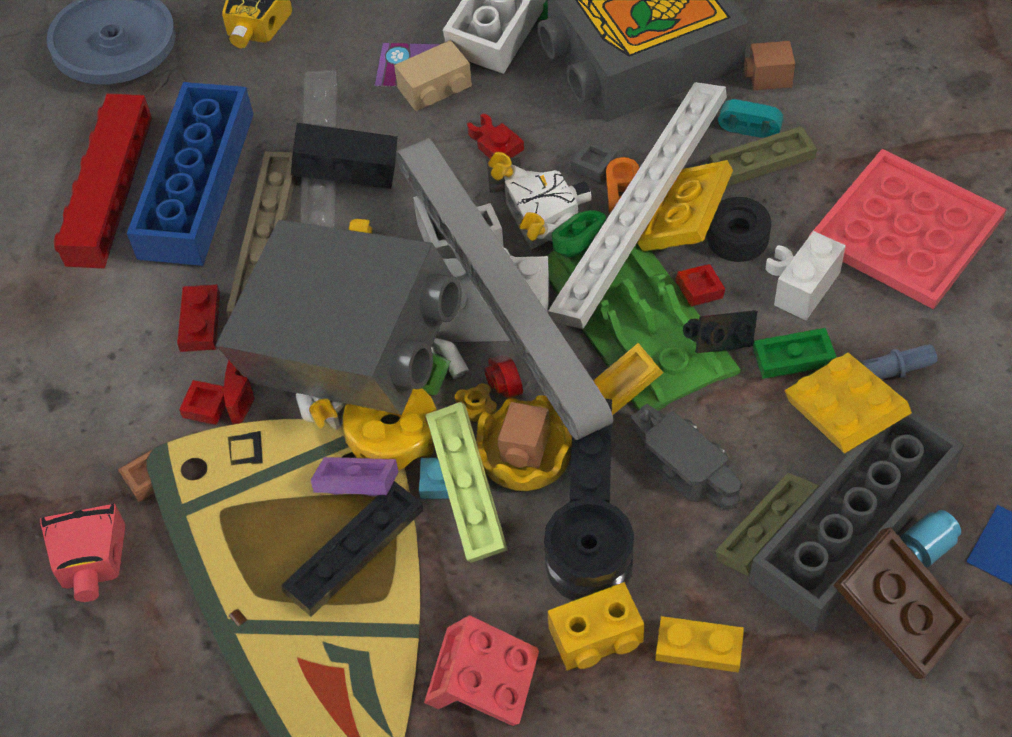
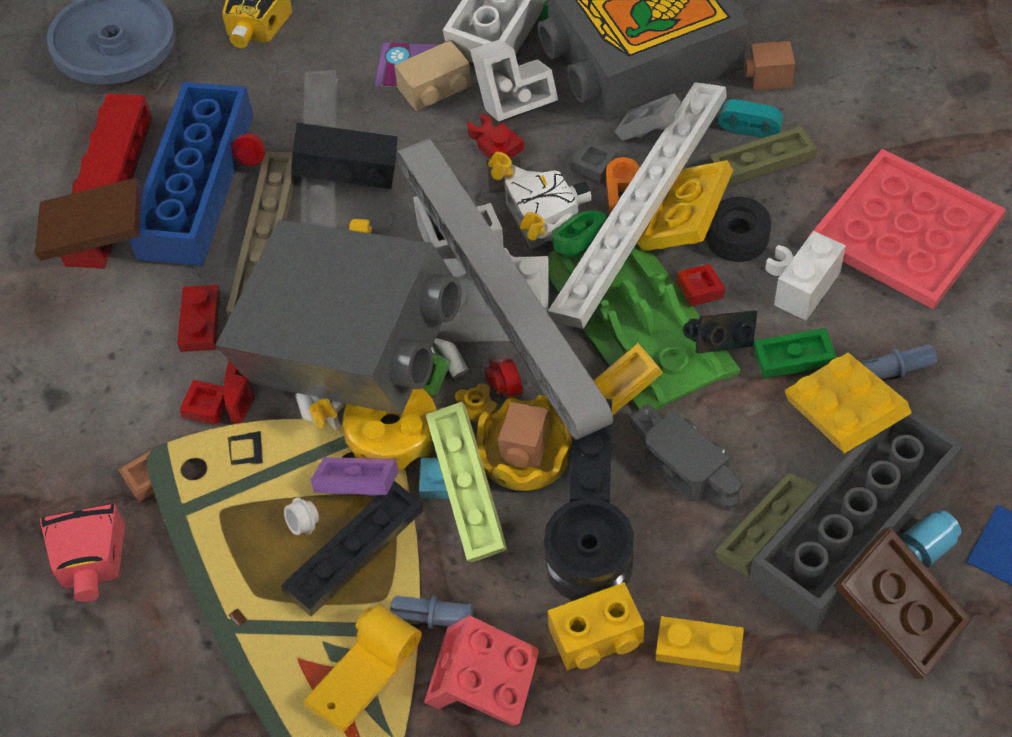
none -> reddish brown tile [35,178,142,261]
none -> red plate [231,133,265,166]
none -> white plate [284,497,319,535]
none -> yellow door [303,605,422,733]
none -> sand blue axle [390,596,473,629]
none -> white brick [470,39,558,121]
none -> light grey plate [614,93,682,141]

